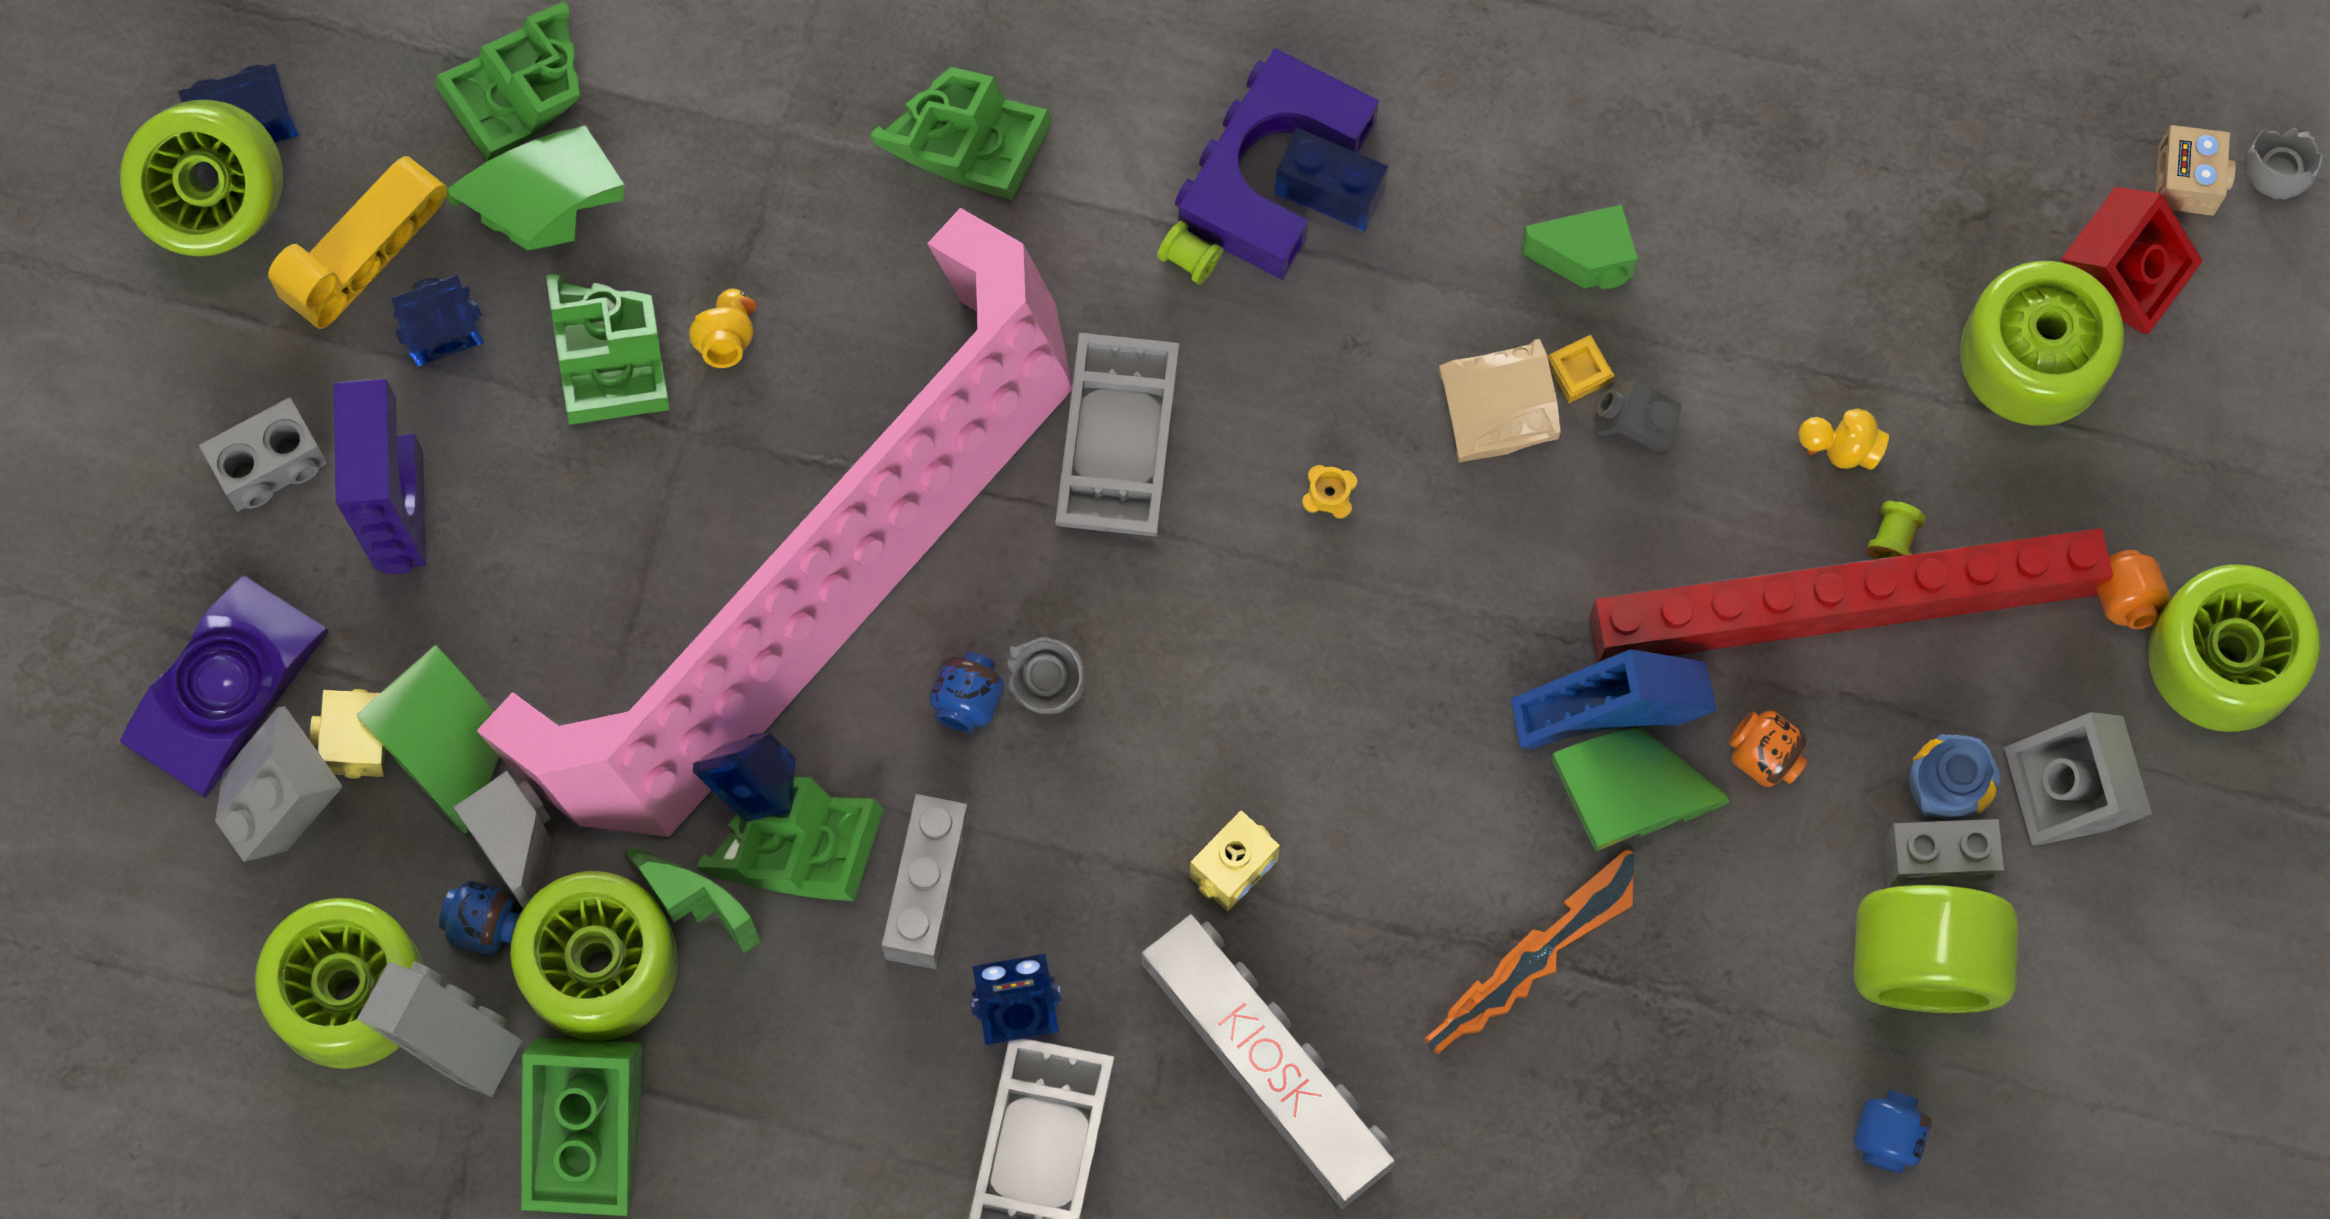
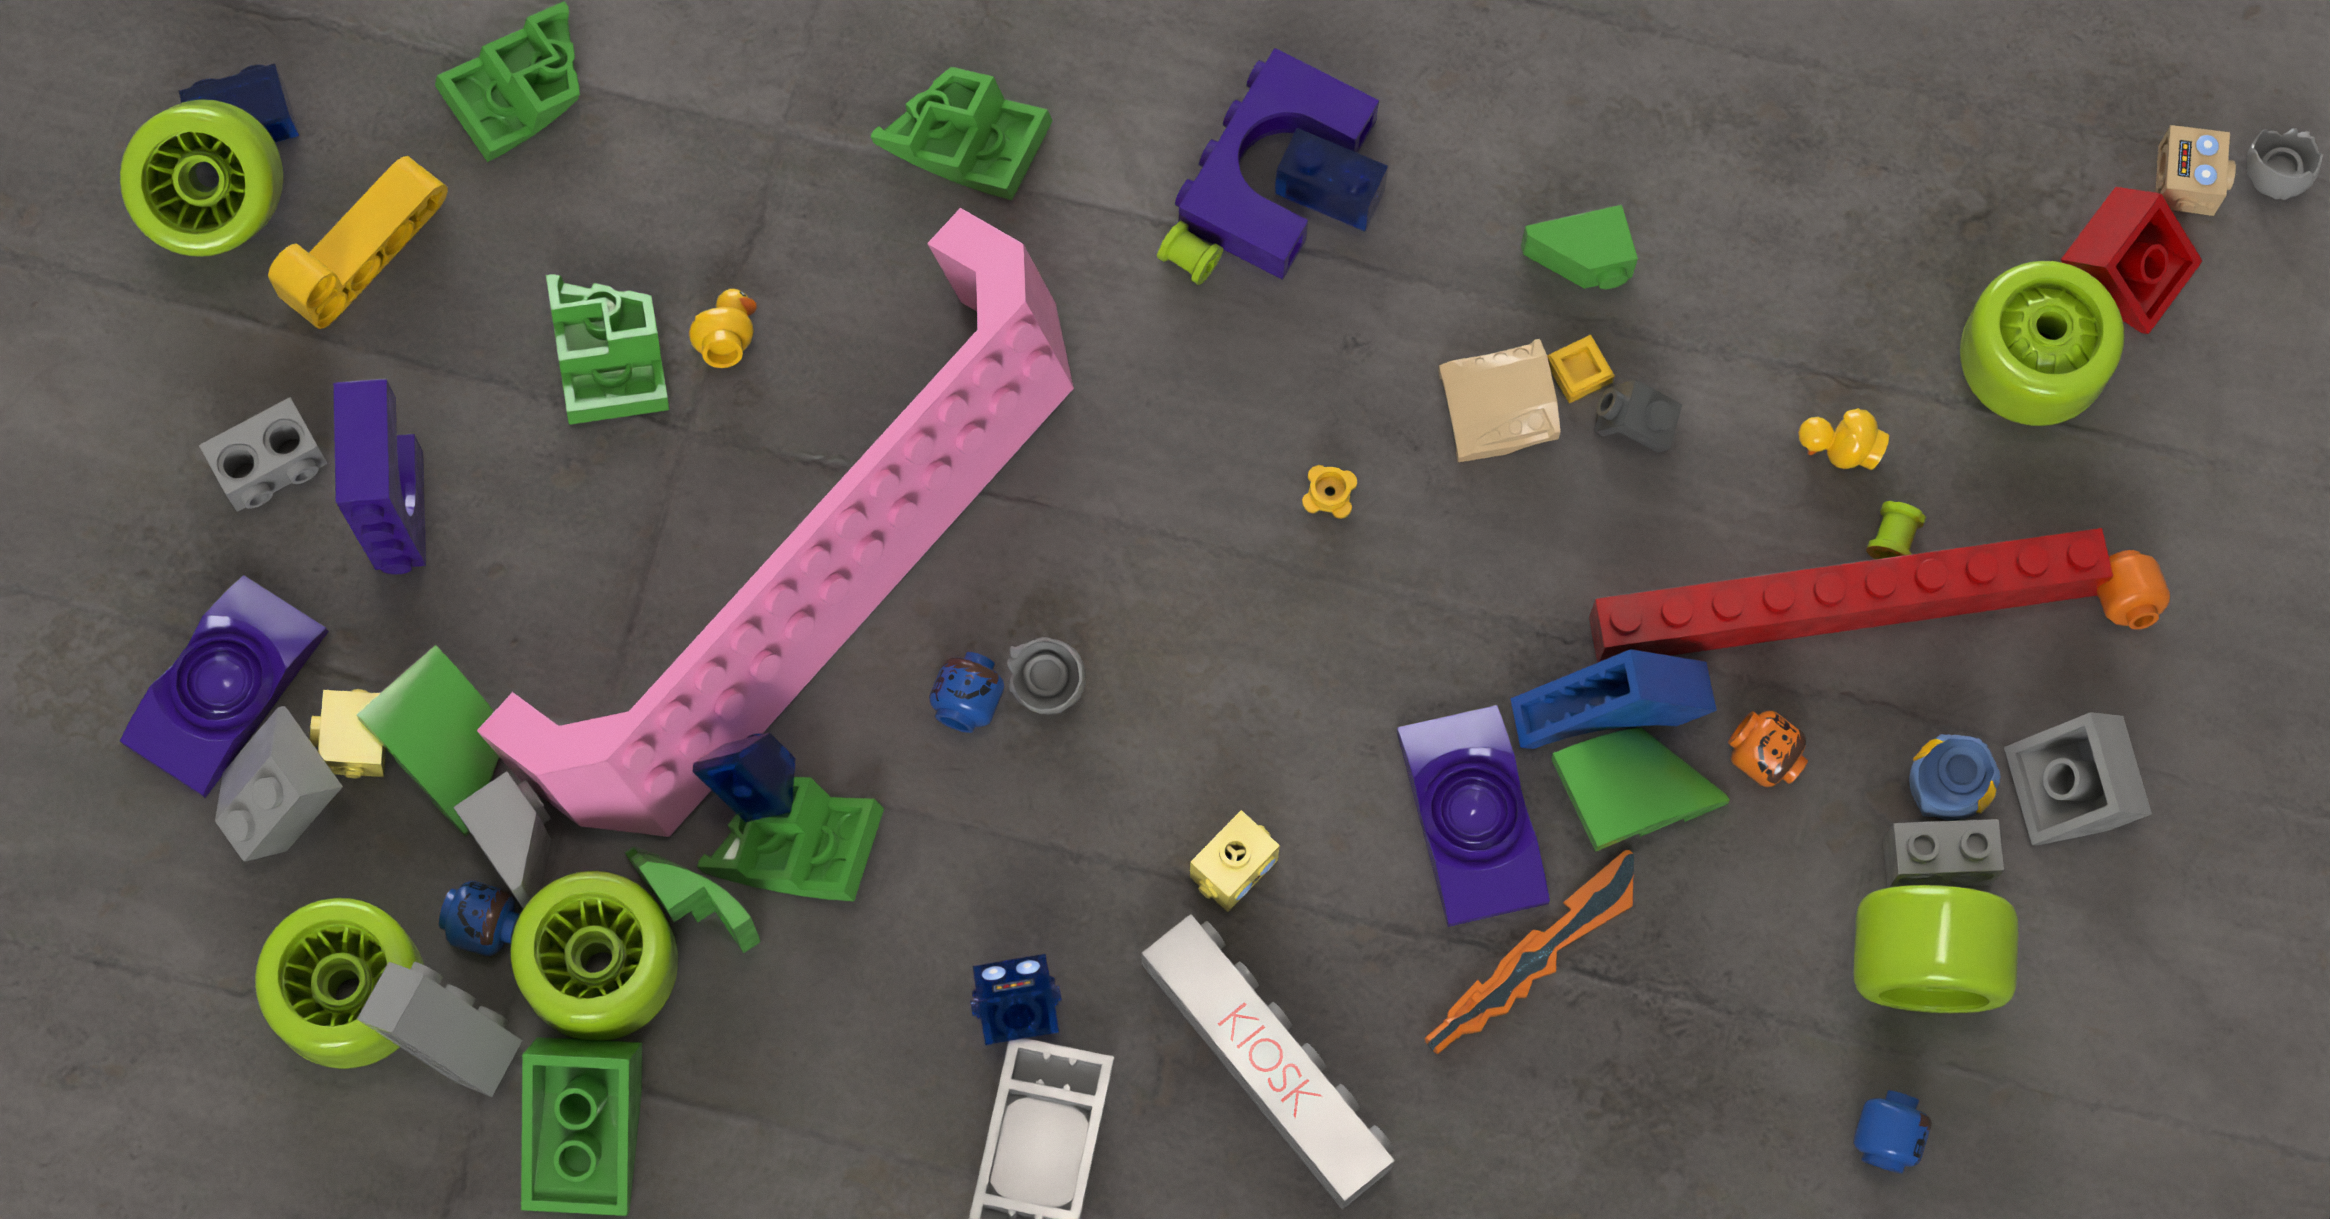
clear blue head [391,275,485,366] -> none
bright green slope [447,126,625,250] -> none
light grey brick [882,794,970,970] -> none
light grey slope [1055,333,1179,537] -> none
lime wheel [2148,564,2320,732] -> none
none -> dark purple slope [1397,705,1550,927]

